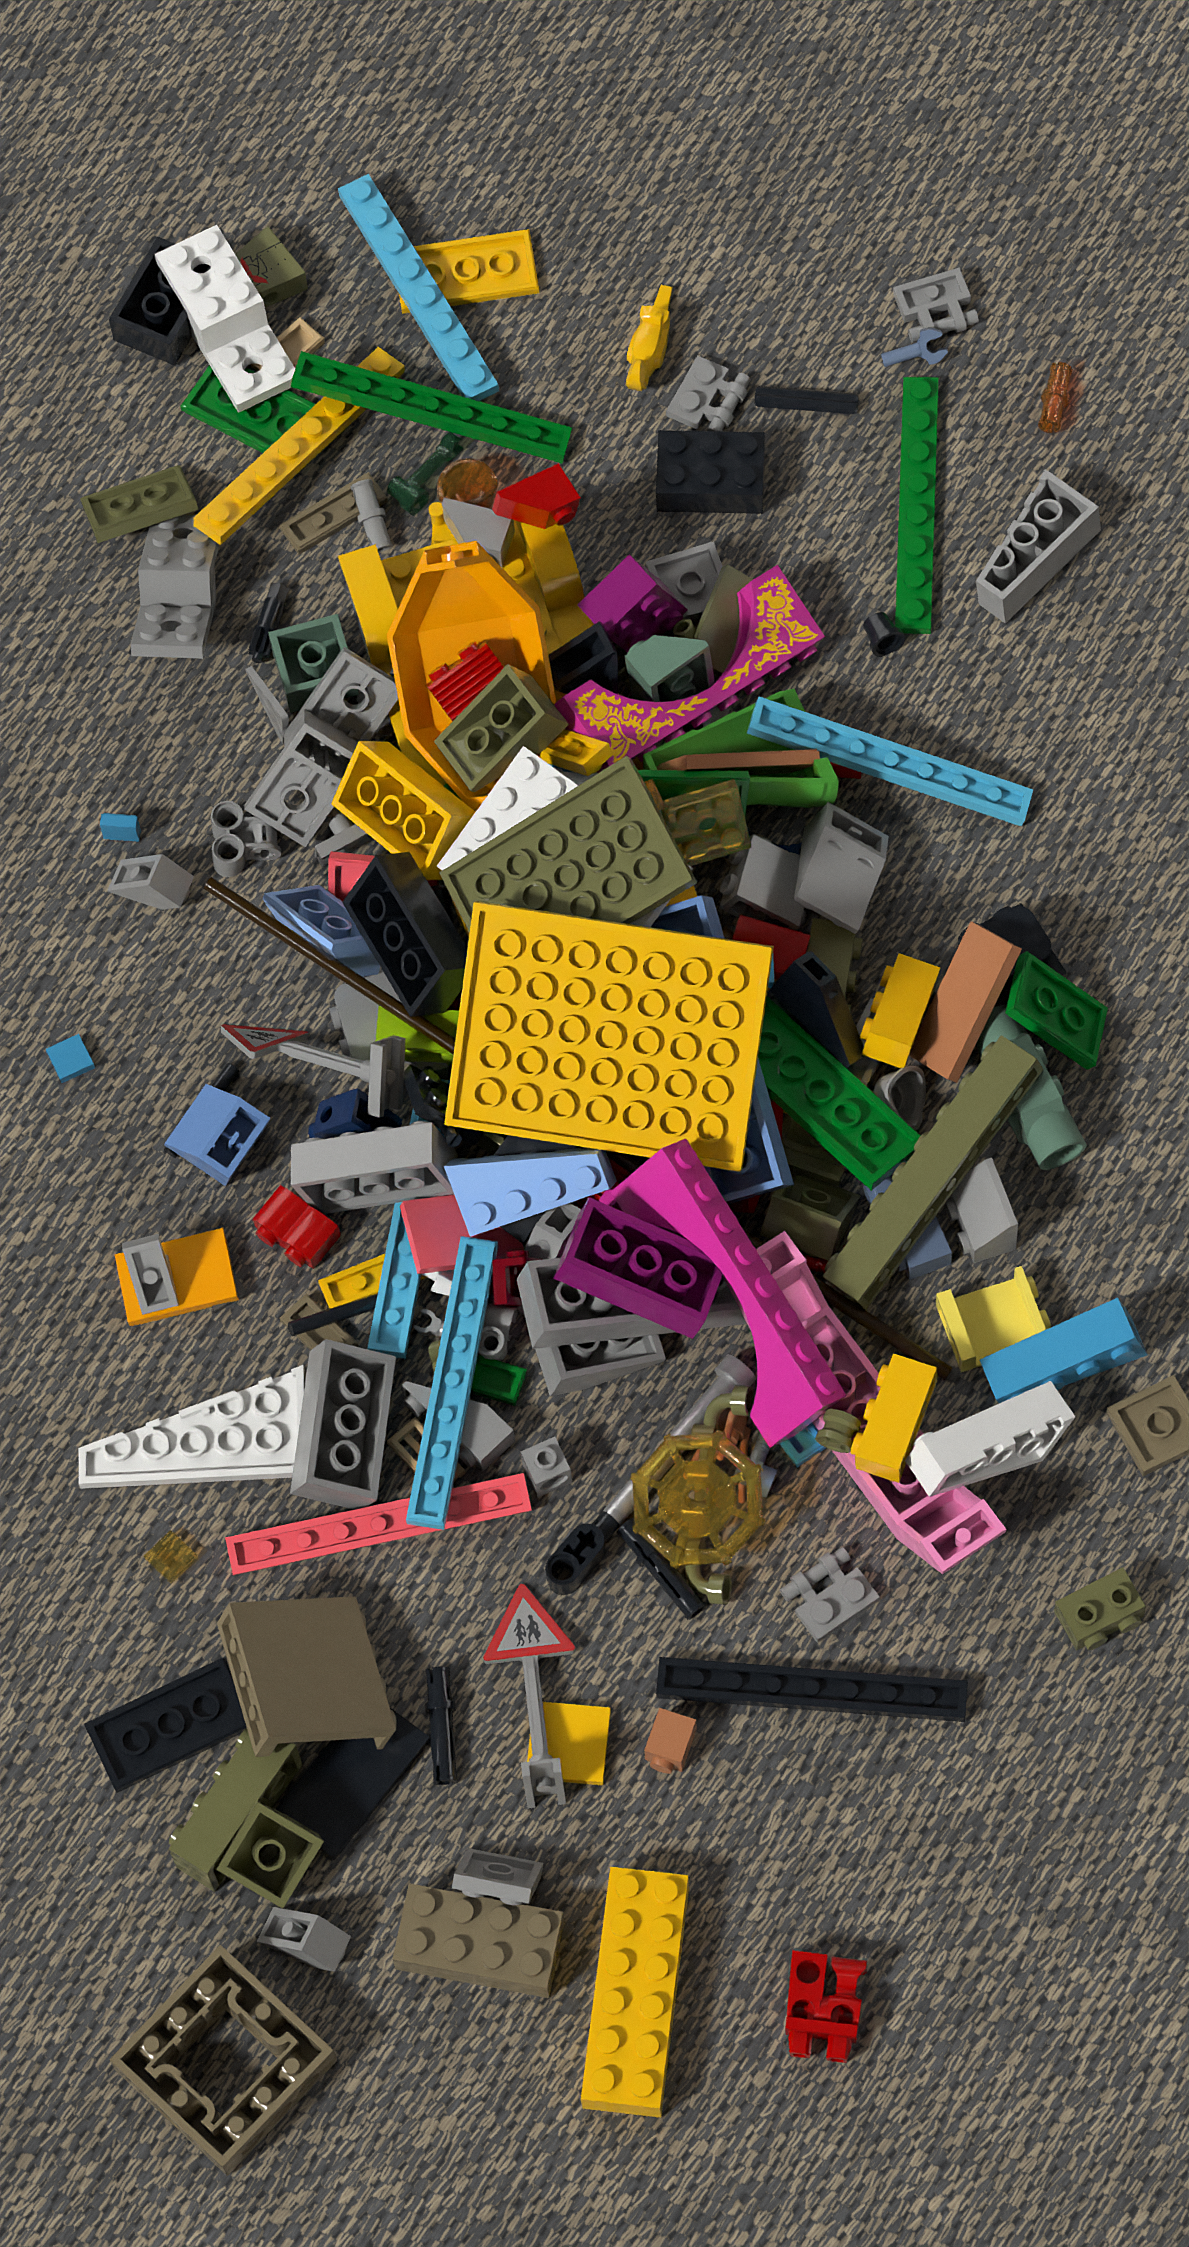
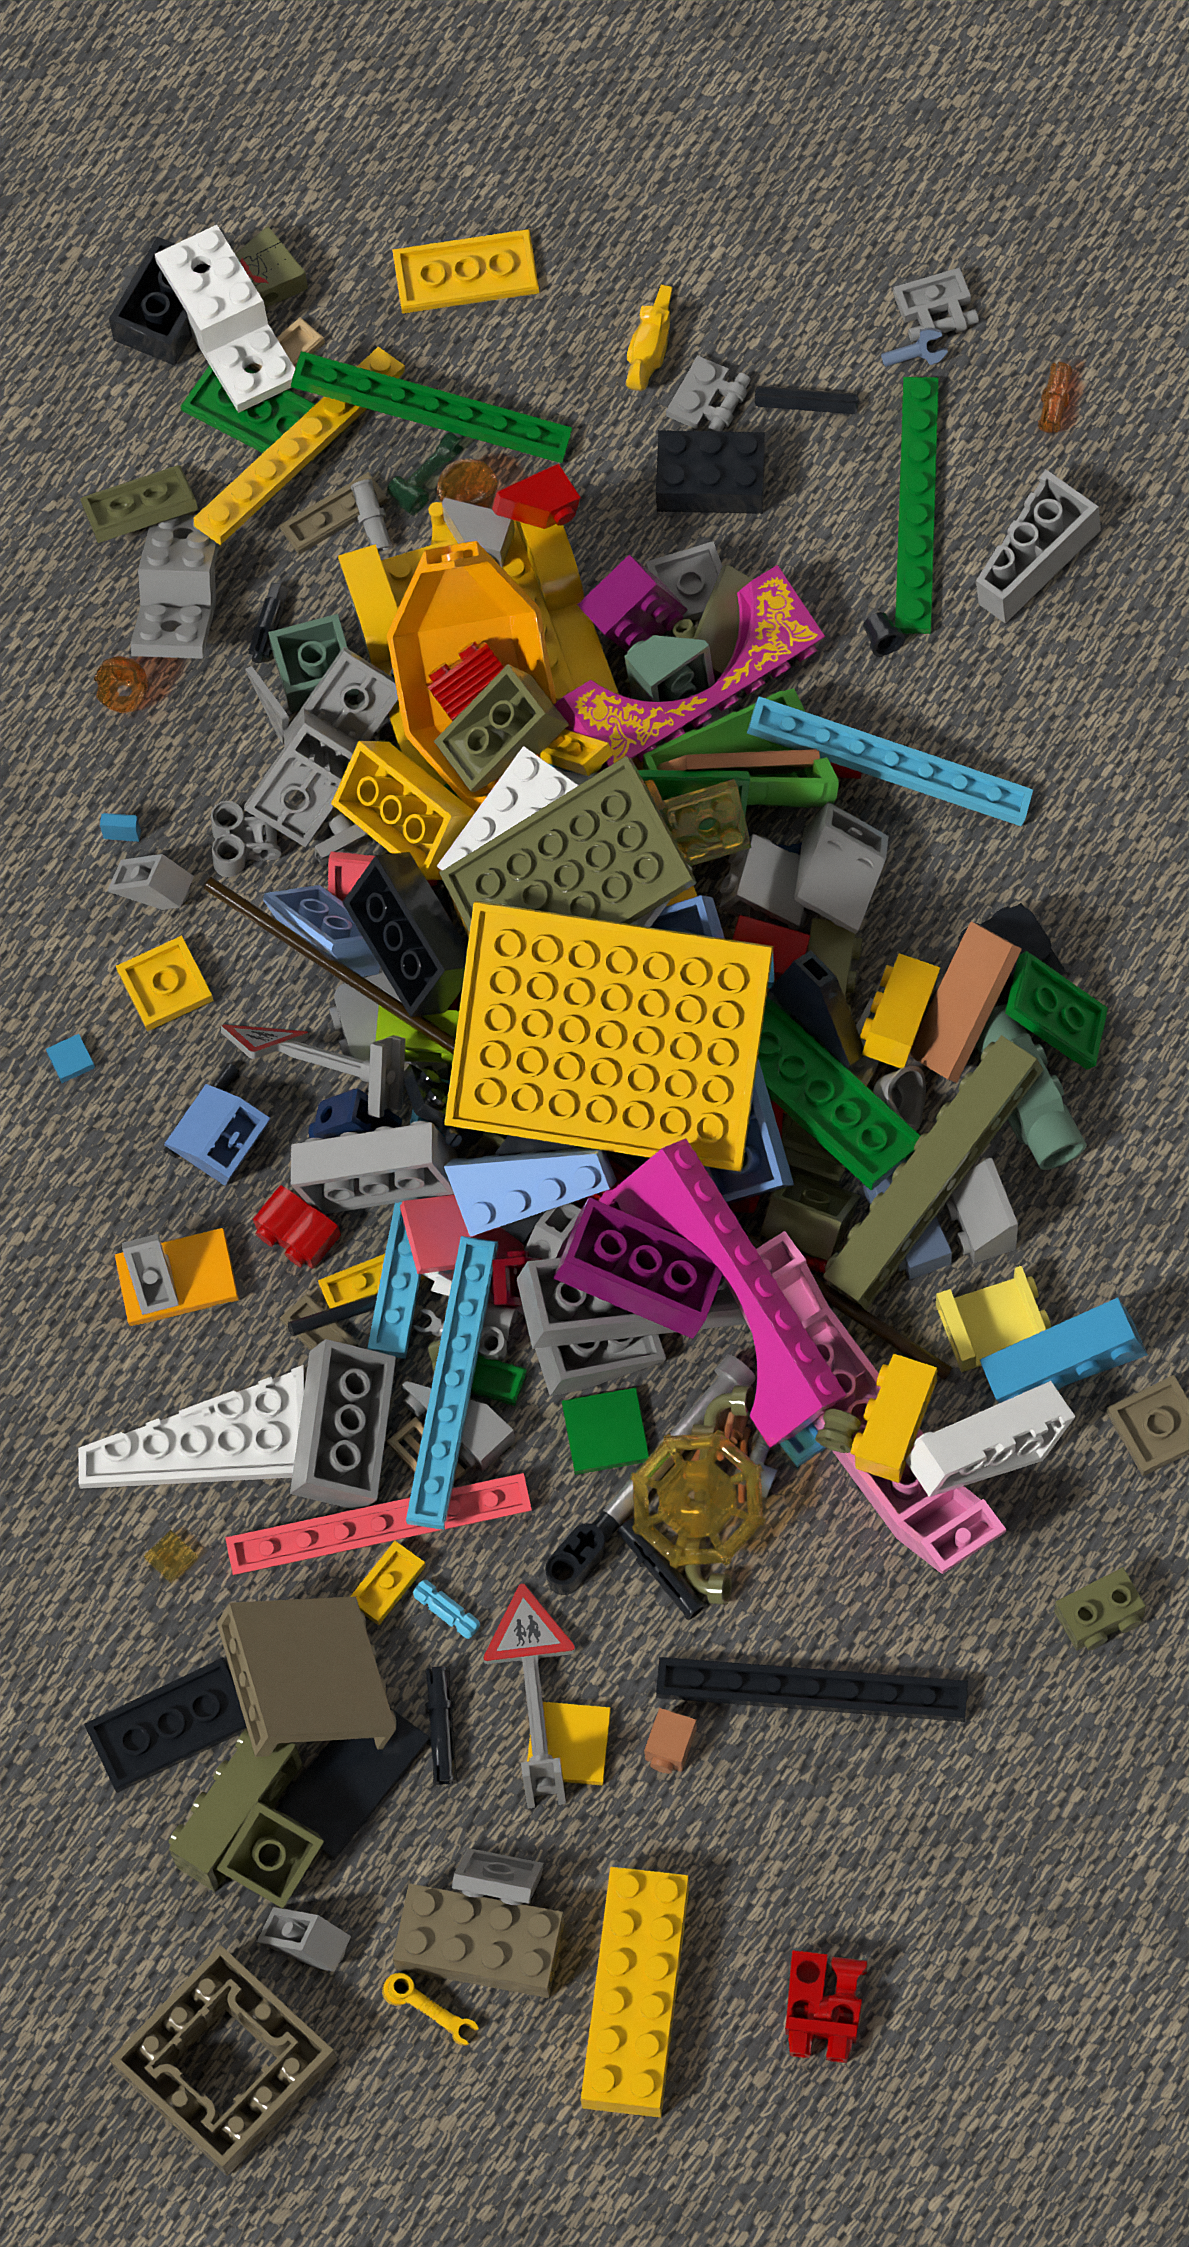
medium azure plate [338,174,499,401] -> none
light grey brick [520,1437,573,1497] -> none
black slope [548,621,618,694] -> none
light grey plate [780,1547,880,1643] -> none
none -> clear orange hair [94,656,148,713]
none -> yellow plate [116,935,214,1032]
none -> yellow plate [350,1541,426,1625]
none -> yellow brick [382,1973,479,2046]
none -> medium azure axle [413,1579,480,1639]
none -> green tile [562,1388,649,1475]

